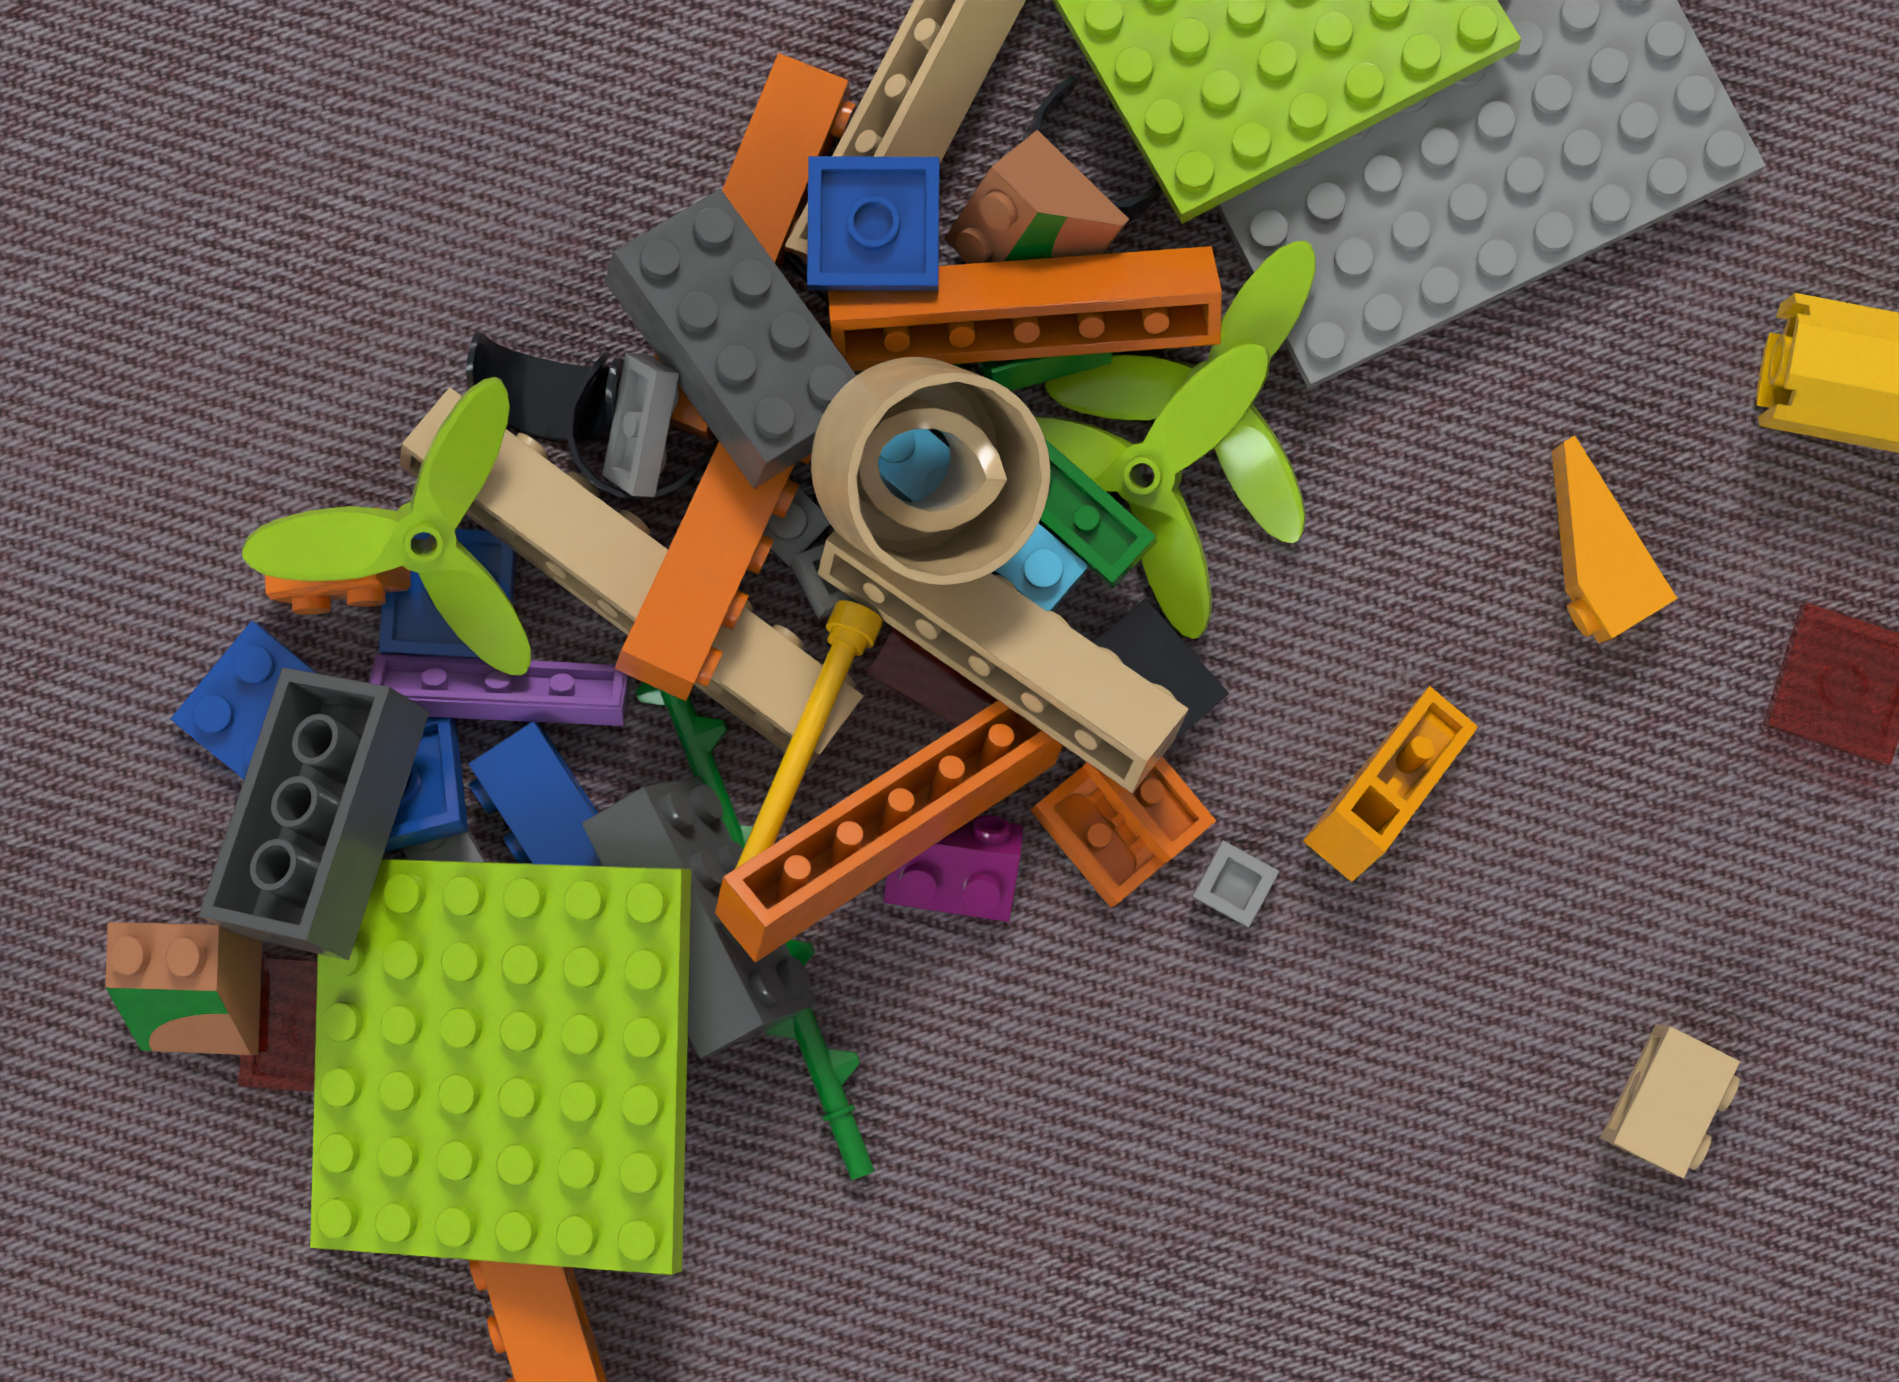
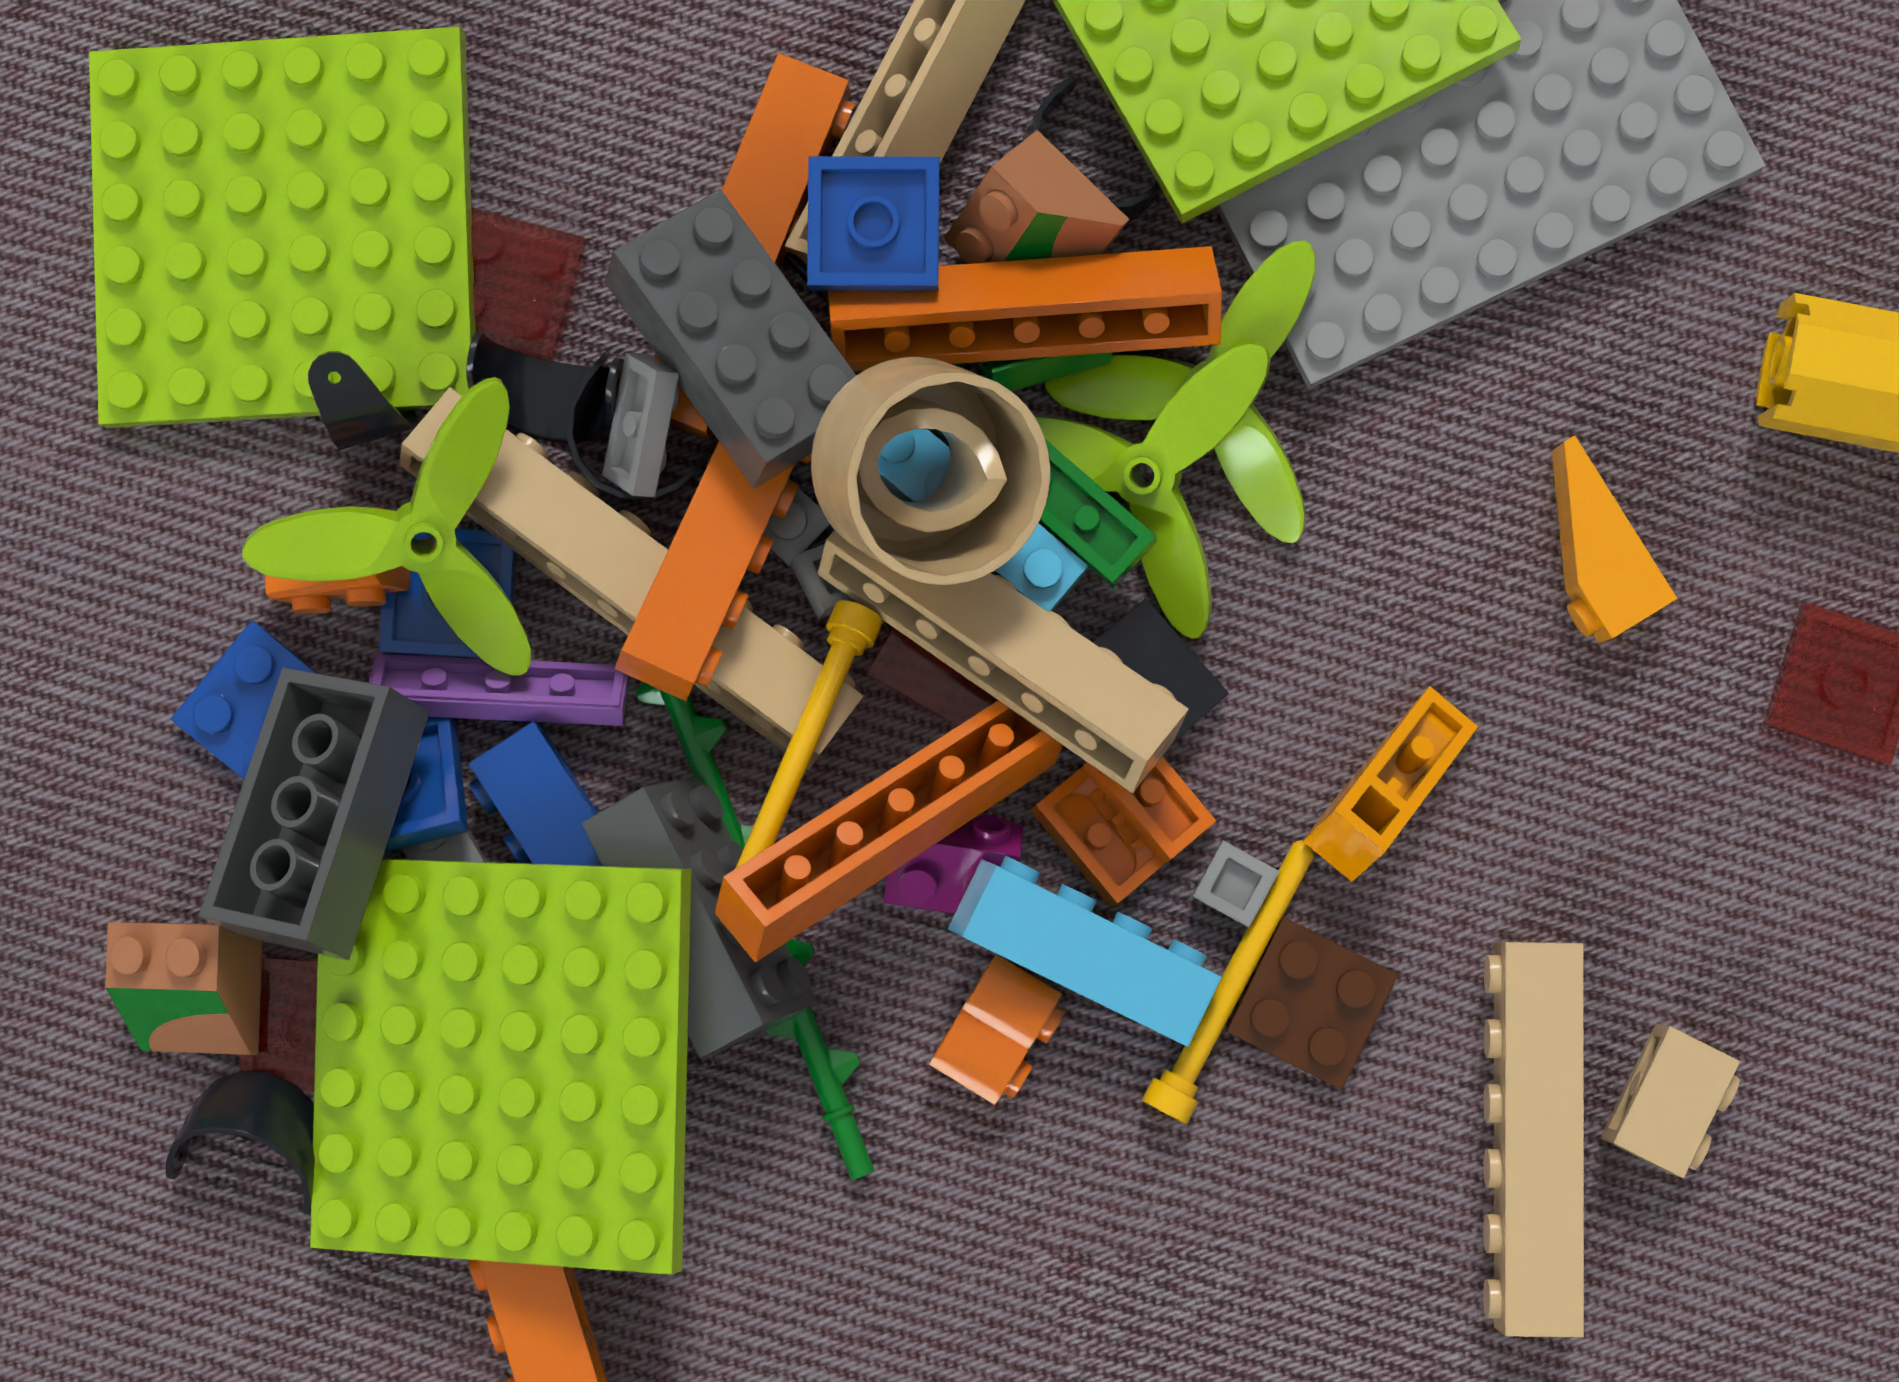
none -> lime plate [89,26,476,428]
none -> black piece [166,1070,315,1215]
none -> black piece [308,351,419,450]
none -> clear red plate [471,208,587,361]
none -> orange brick [929,953,1066,1105]
none -> medium azure brick [948,856,1222,1047]
none -> yellow piece [1142,840,1315,1125]
none -> reddish brown plate [1225,917,1398,1090]
none -> tan brick [1483,942,1584,1337]

